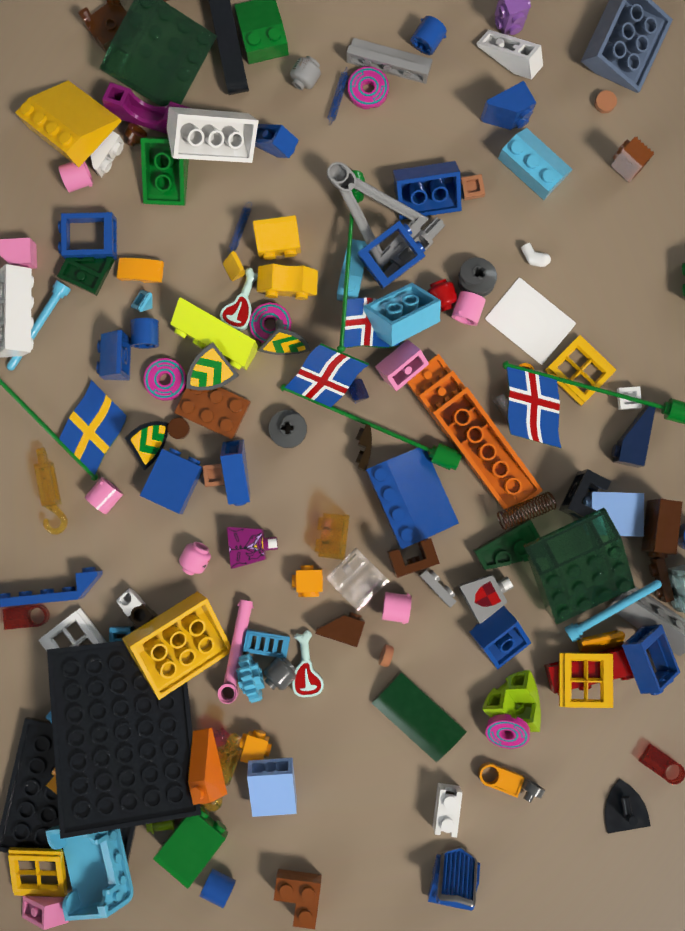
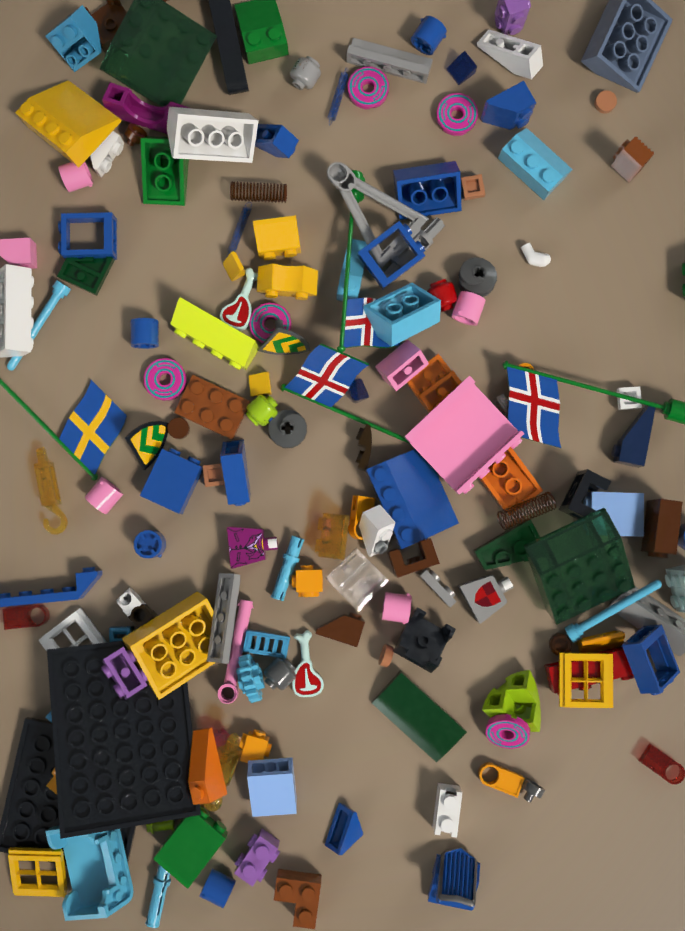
bright pink slope [22,896,68,930] -> none
blue slope [96,330,131,381] -> none
light orange slope [117,258,164,283] -> none
medium azure slope [131,290,152,312] -> none
bright pink head [179,542,211,575] -> none
shield [186,342,239,391] -> none
blue slope [469,606,531,669] -> none
white sticker [485,278,576,365] -> none
yellow piece [544,335,616,406] -> none
black shield [605,779,651,834] -> none
reddish brown plate [649,558,675,602] -> none
none -> dark azure slope [45,5,102,72]
none -> medium lavender brick [101,647,148,699]
none -> blue piece [134,530,166,558]
none -> medium azure pin [145,865,171,928]
none -> light grey panel [207,573,240,664]
none -> reddish brown piece [230,181,287,203]
none -> medium lavender brick [234,829,280,887]
none -> lime head [246,395,278,426]
none -> yellow slope [249,372,272,397]
none -> medium azure pin [271,535,305,601]
none -> blue slope [325,803,364,855]
none -> light orange piece [348,495,376,540]
none -> white slope [359,505,396,557]
none -> black panel [393,607,456,673]
none -> bright pink panel [404,376,524,494]
none -> dark pink tile [436,93,478,136]
none -> clear blue slope [447,51,477,85]
none -> reddish brown tile [549,634,572,656]

